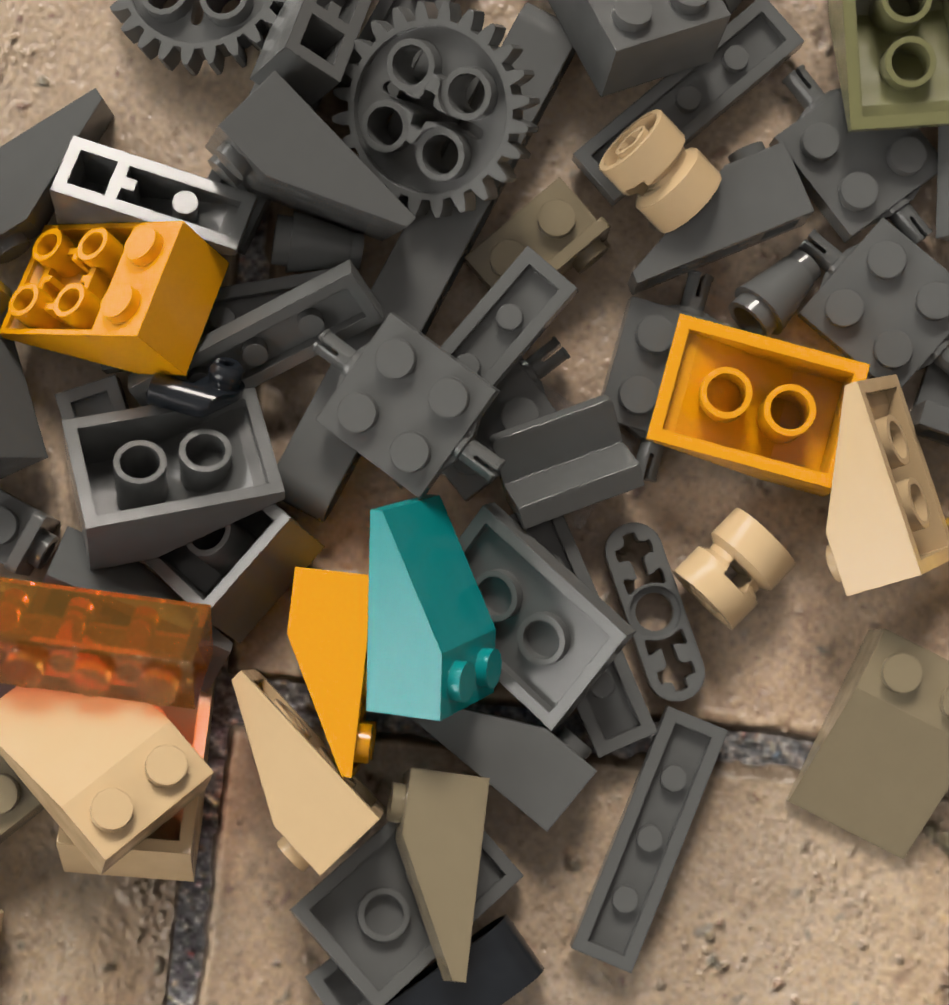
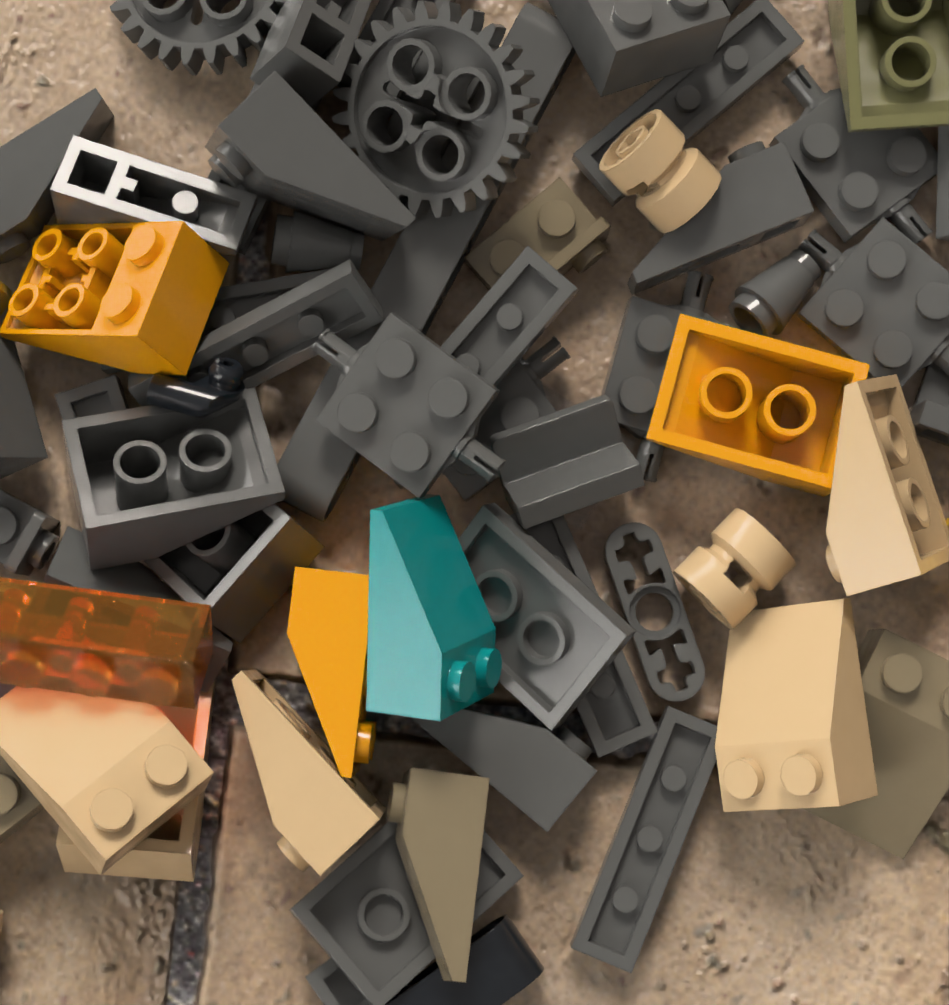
none -> tan slope [715,598,878,812]

